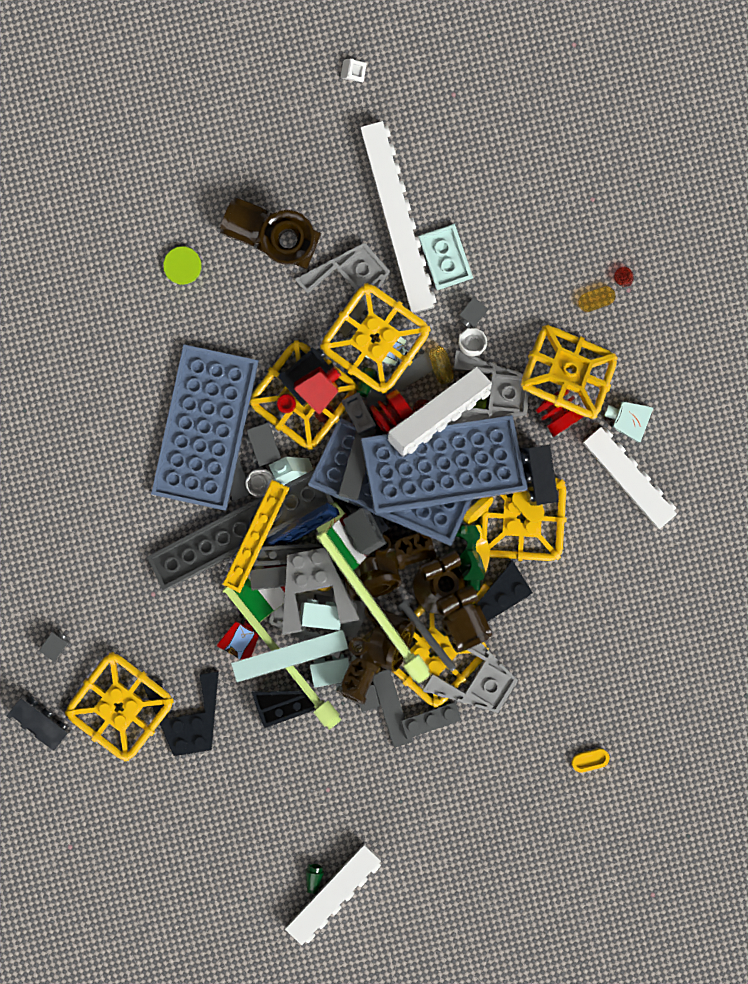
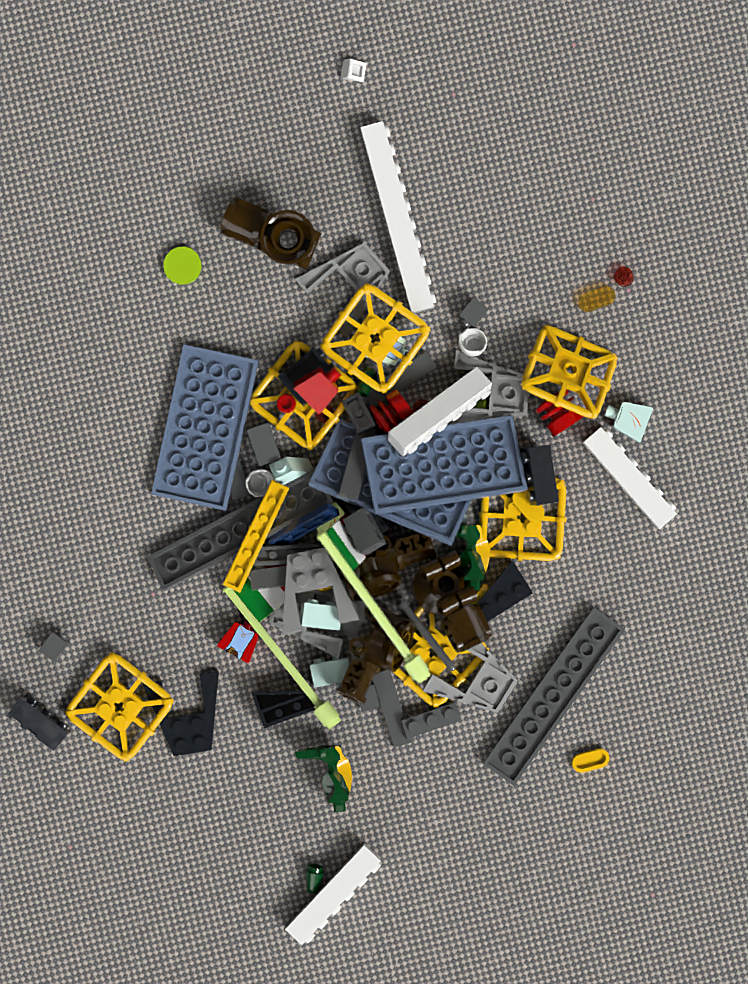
light aqua tile [231,630,348,682] -> none
light aqua tile [418,224,473,291] -> none
clear yellow tile [429,346,454,384] -> none
yellow tile [463,497,494,525] -> none
none -> dark green hips [295,745,352,813]
none -> dark grey plate [483,607,625,786]

